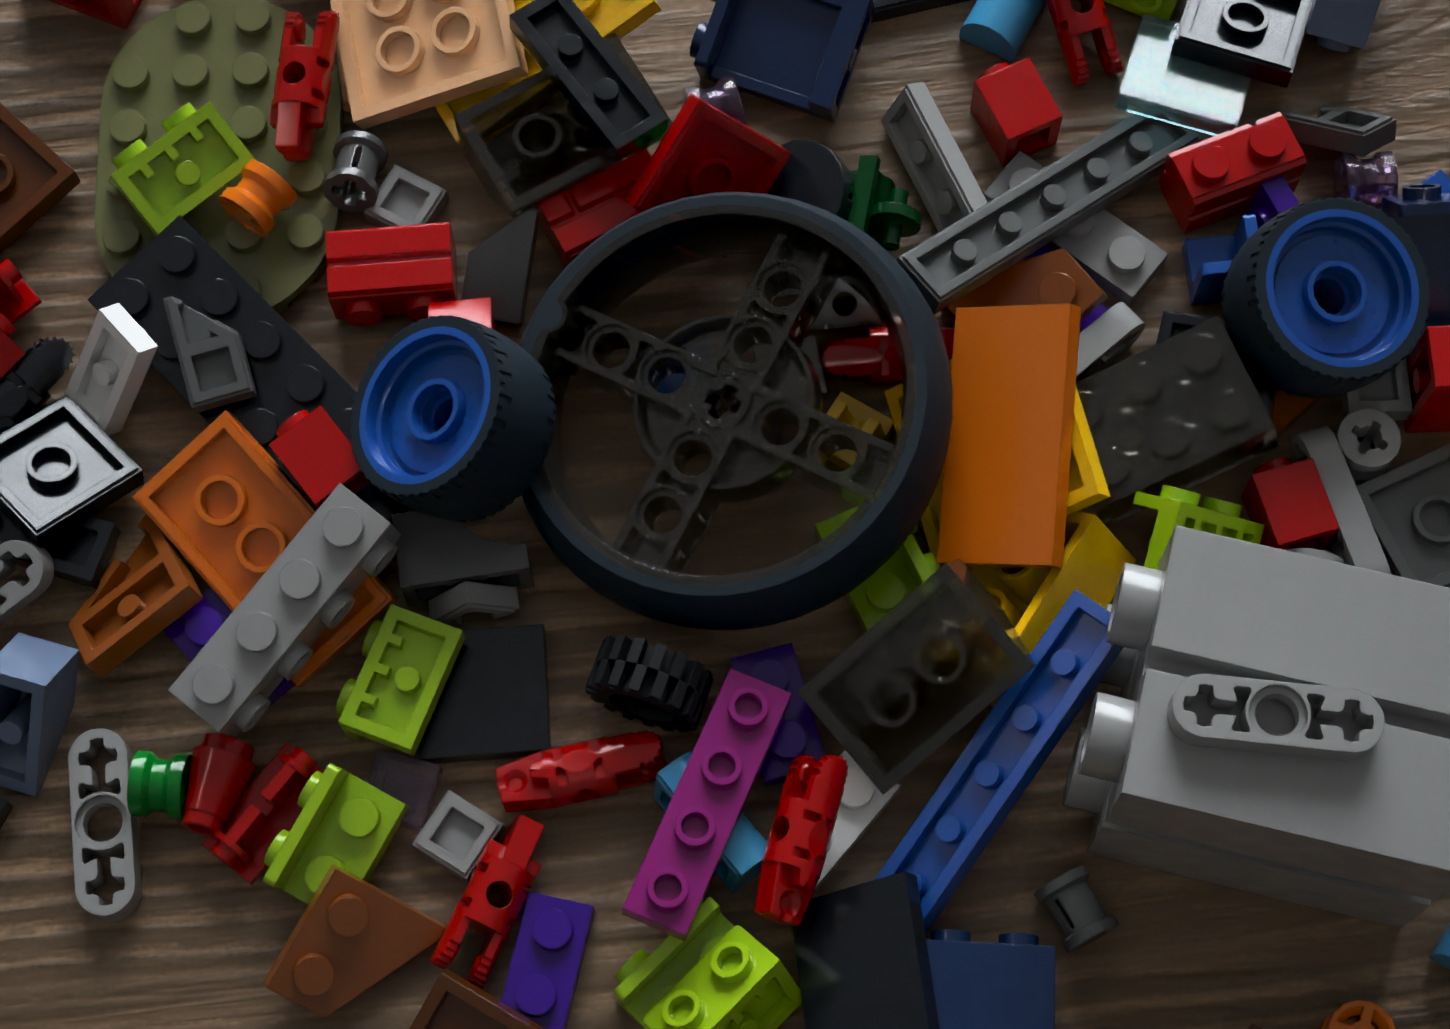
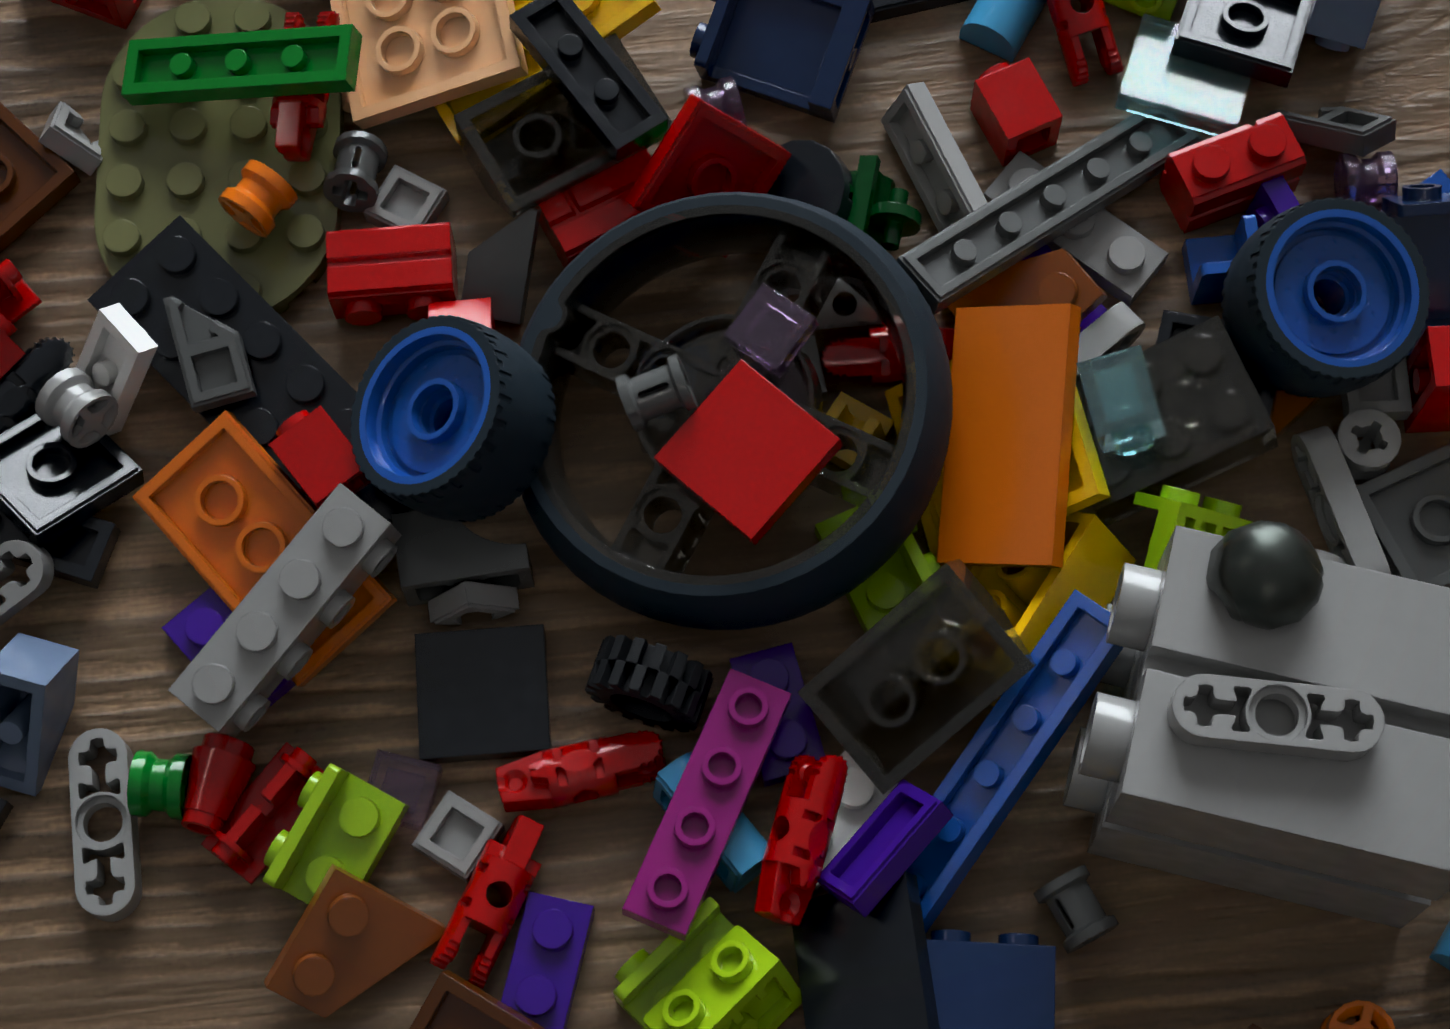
dark orange wing [68,514,204,678] -> none
lime bracket [107,101,256,236] -> none
lime bracket [336,604,465,756] -> none
red brick [1241,457,1340,550] -> none
none -> light grey wheel [35,367,118,448]
none -> light grey tile [38,101,103,176]
none -> green plate [121,24,362,106]
none -> dark grey bush [615,353,698,432]
none -> red tile [654,359,843,545]
none -> clear purple tile [724,283,819,377]
none -> dark purple tile [817,779,954,918]
none -> clear light blue brick [1076,345,1167,456]
none -> pearl dark grey hair [1206,520,1324,630]

